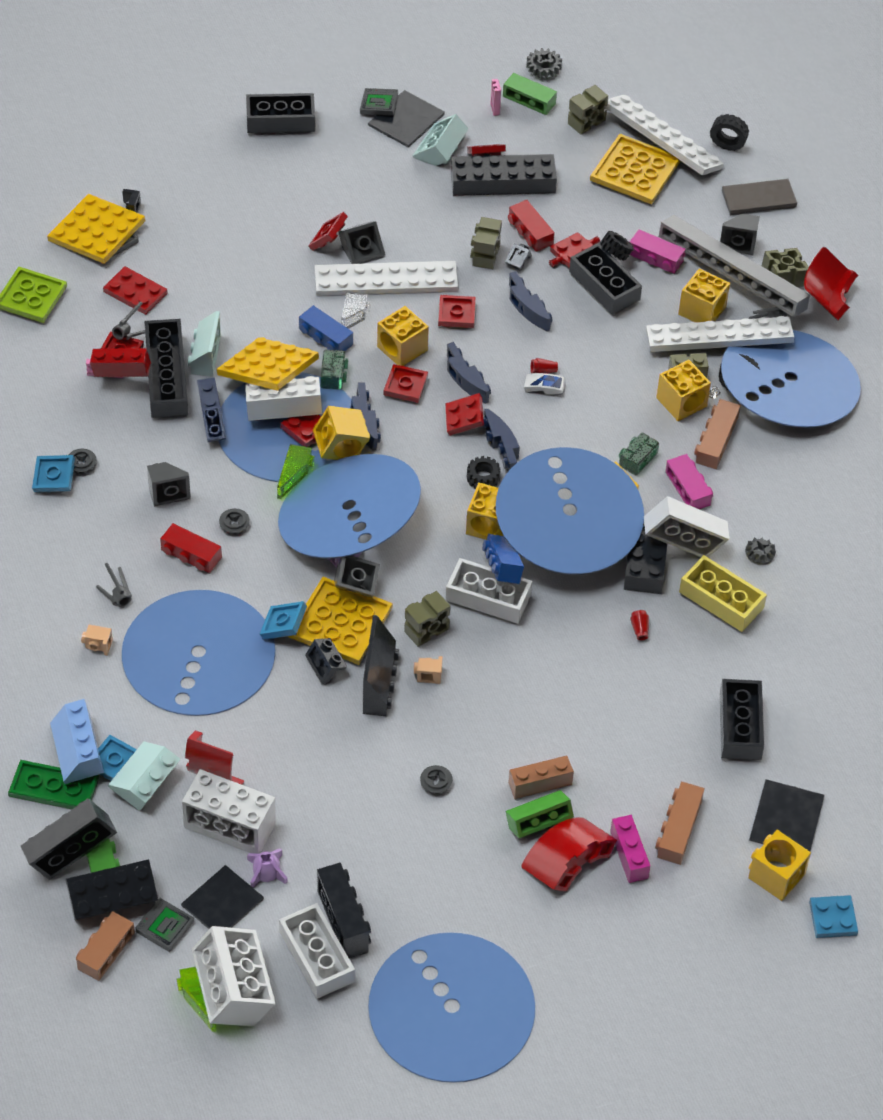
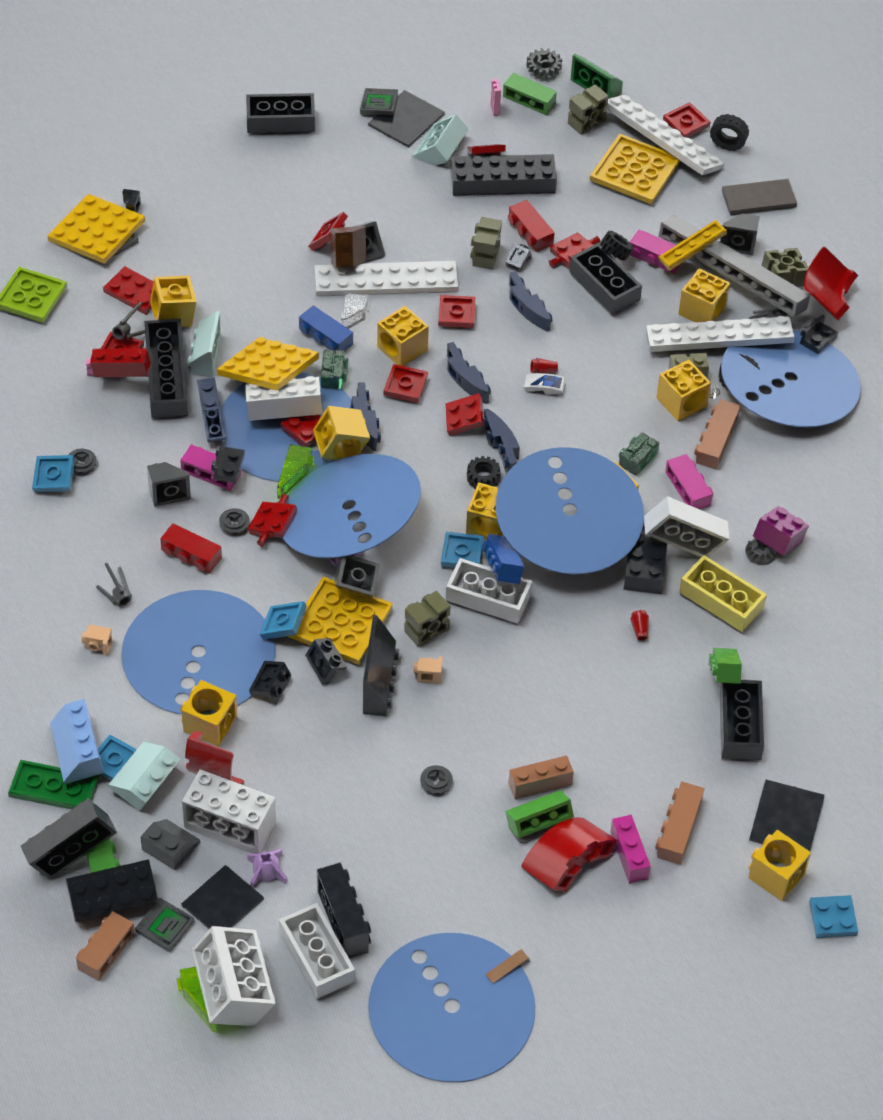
none -> dark grey slope [140,819,200,870]
none -> yellow brick [150,275,197,327]
none -> dark pink brick [180,444,241,491]
none -> yellow brick [180,680,238,747]
none -> black bracket [211,440,245,483]
none -> red plate [248,494,298,547]
none -> black bracket [249,661,291,704]
none -> reddish brown slope [330,226,366,268]
none -> dark azure plate [441,531,484,568]
none -> medium nougat piece [486,949,530,983]
none -> green slope [570,54,623,99]
none -> yellow tile [659,220,727,271]
none -> red plate [663,102,711,138]
none -> bright green brick [709,648,742,683]
none -> magenta brick [753,506,809,556]
none -> black bracket [800,314,838,354]

